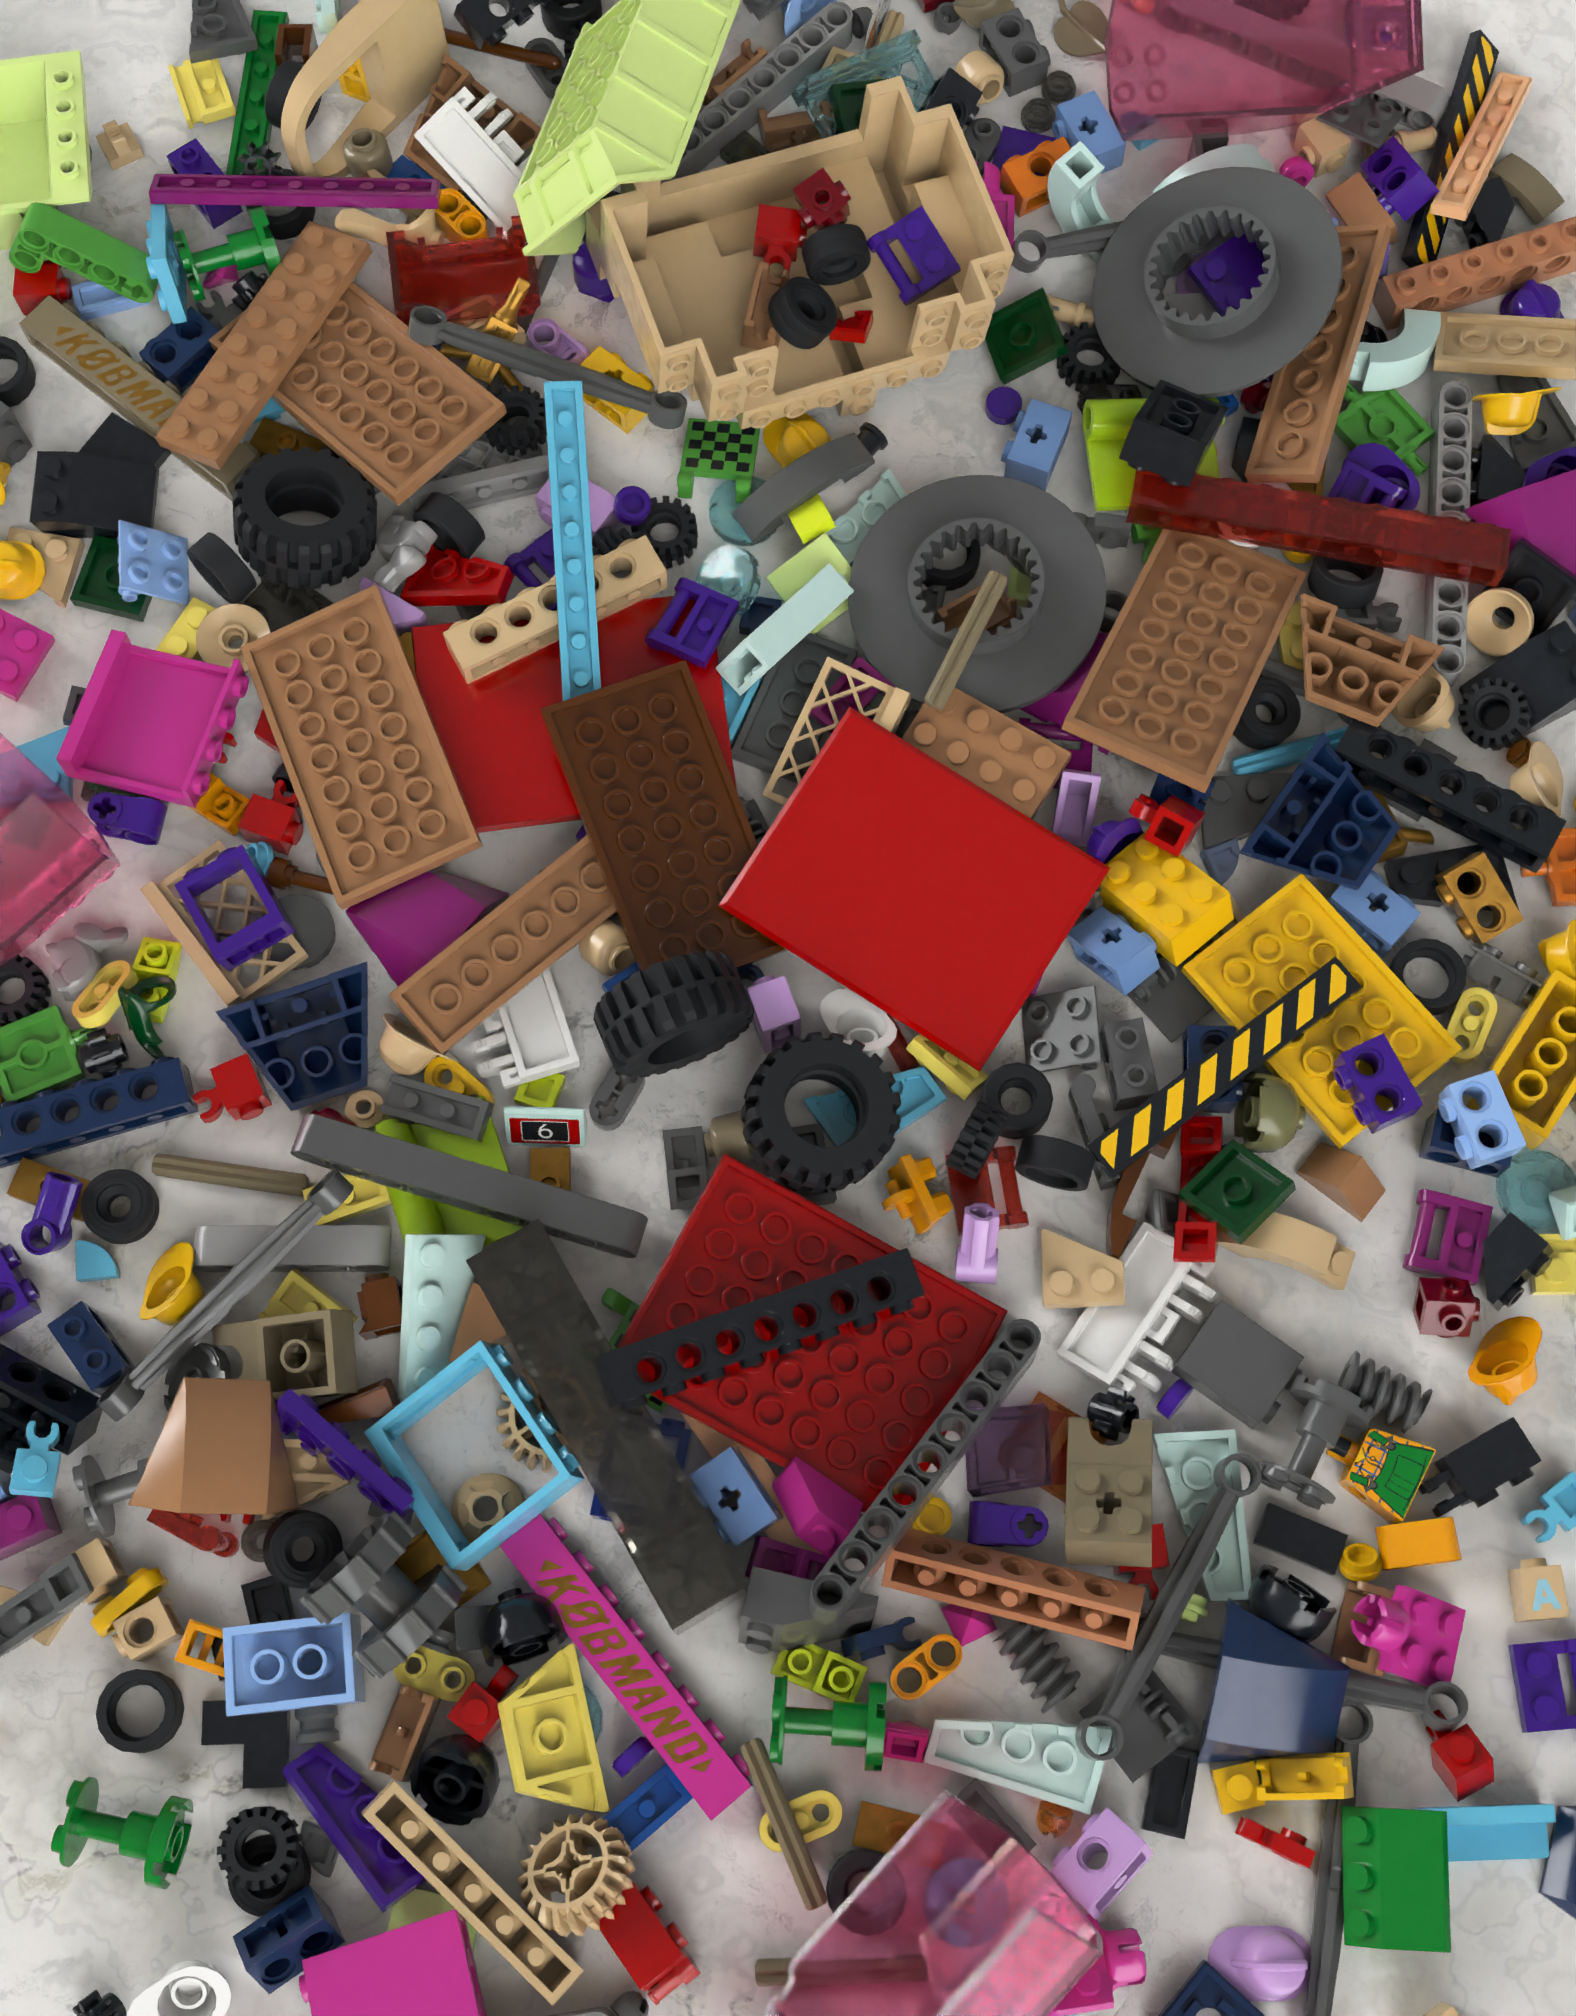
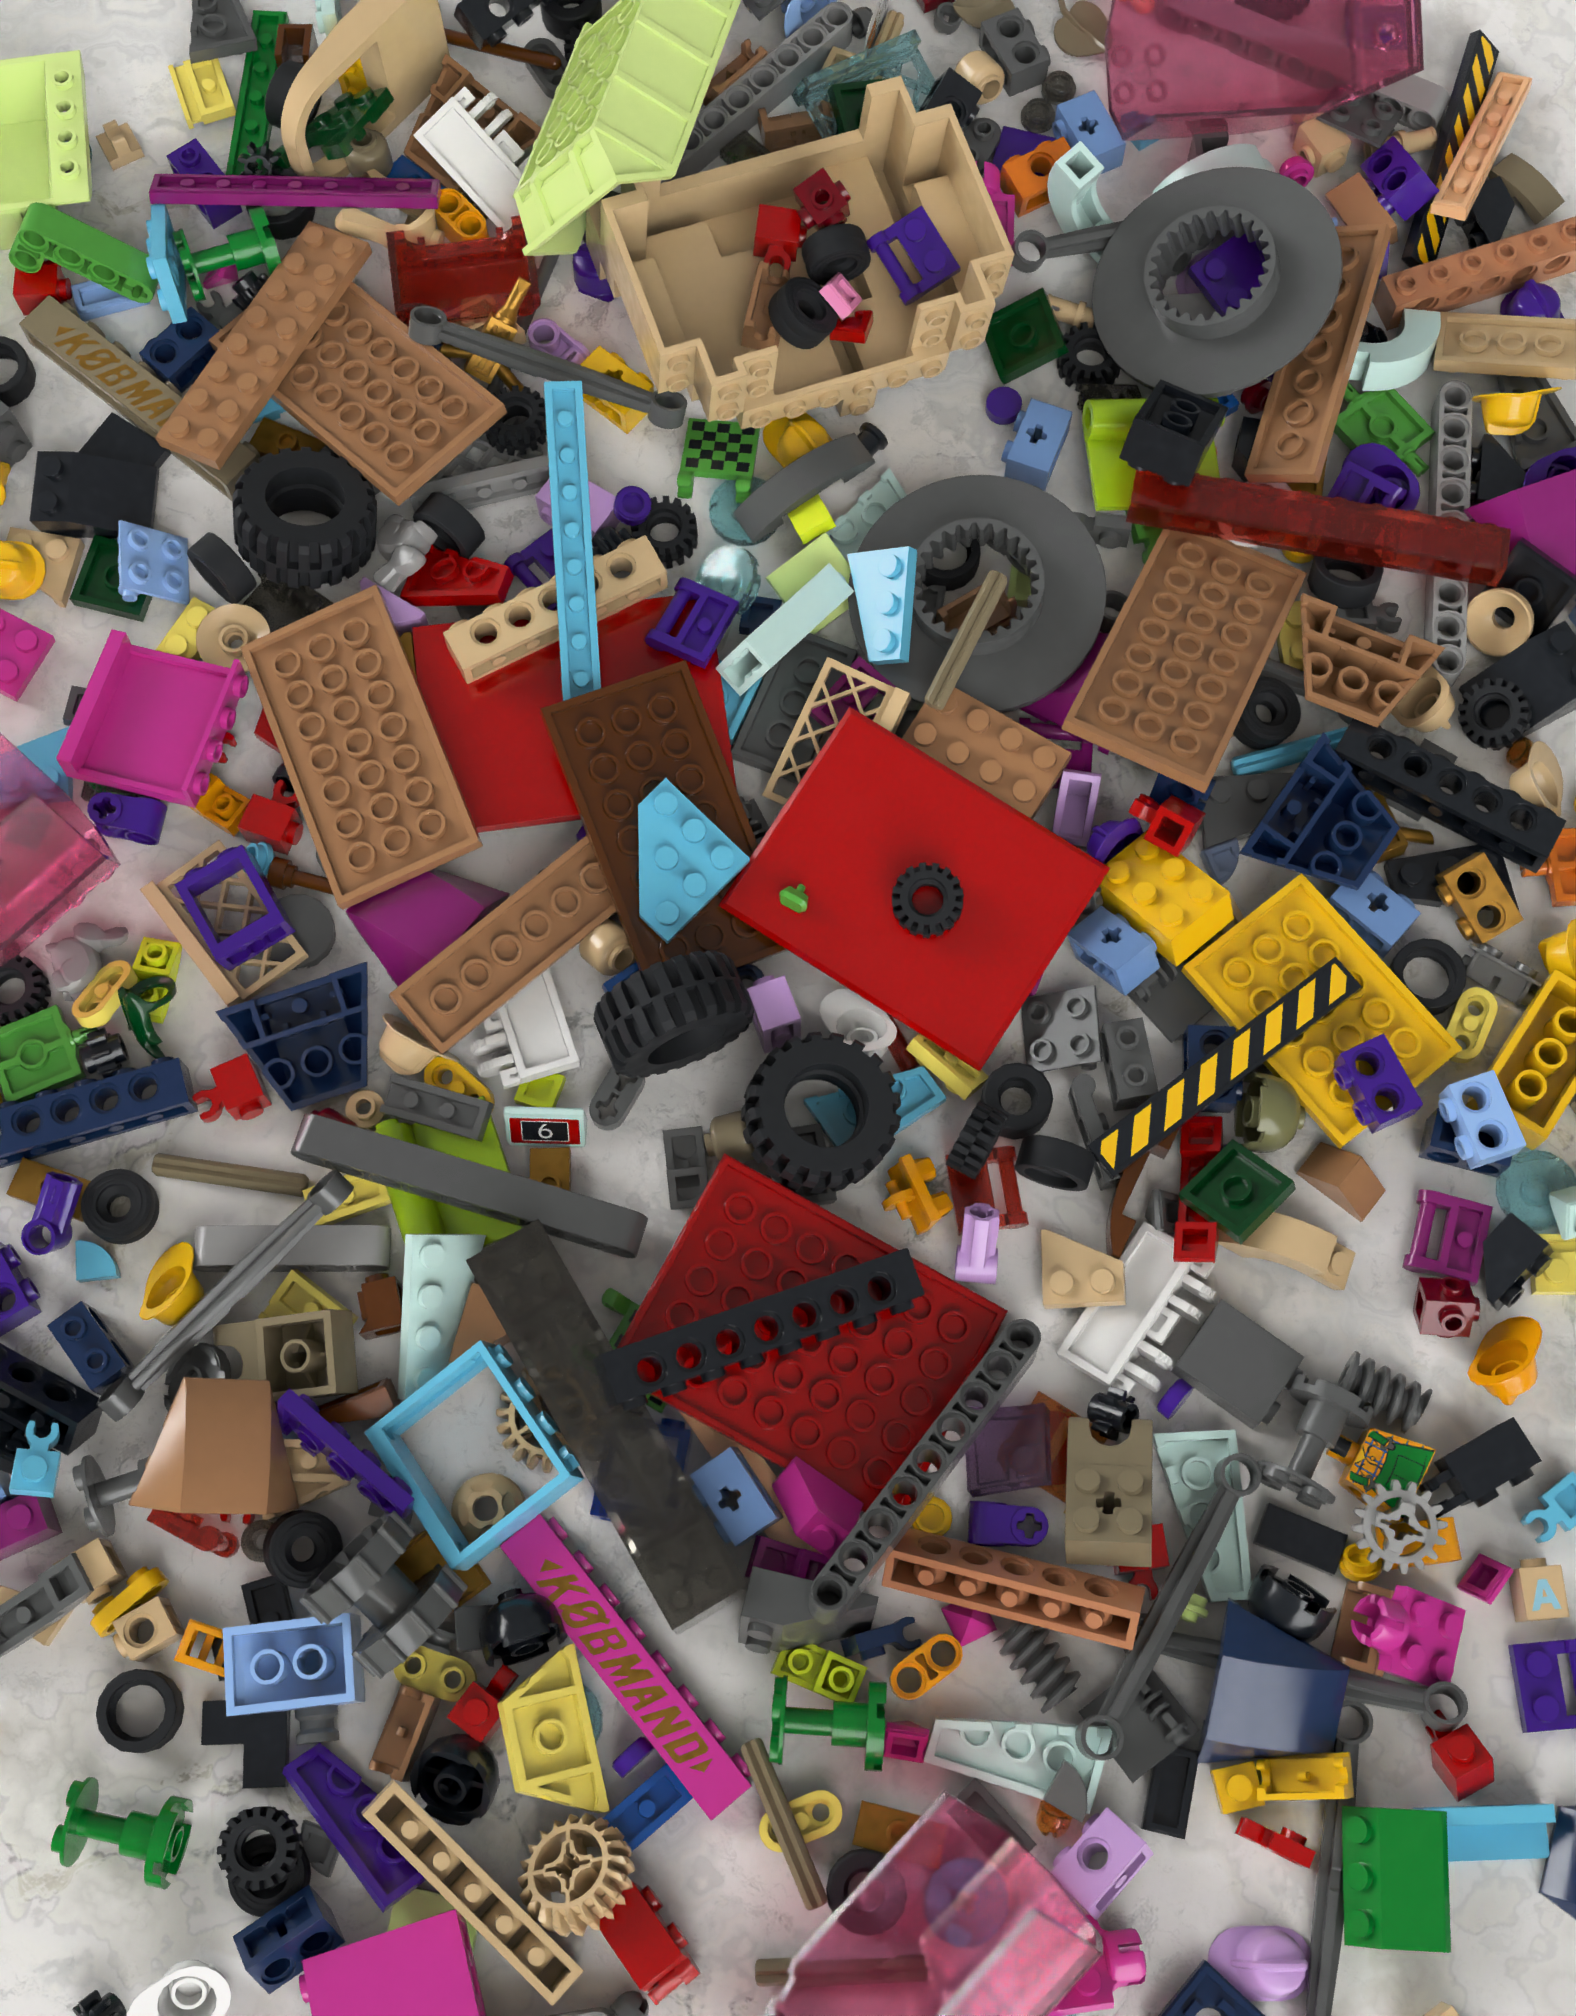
none -> dark green wing [273,87,394,169]
none -> medium azure plate [638,778,750,944]
none -> bright green rock [779,884,808,913]
none -> bright pink tile [819,272,862,320]
none -> wing [847,546,917,665]
none -> black tyre [892,862,964,938]
none -> dark grey tile [1043,1759,1087,1823]
none -> light grey gear [1351,1479,1448,1574]
none -> dark pink slope [1457,1553,1514,1605]

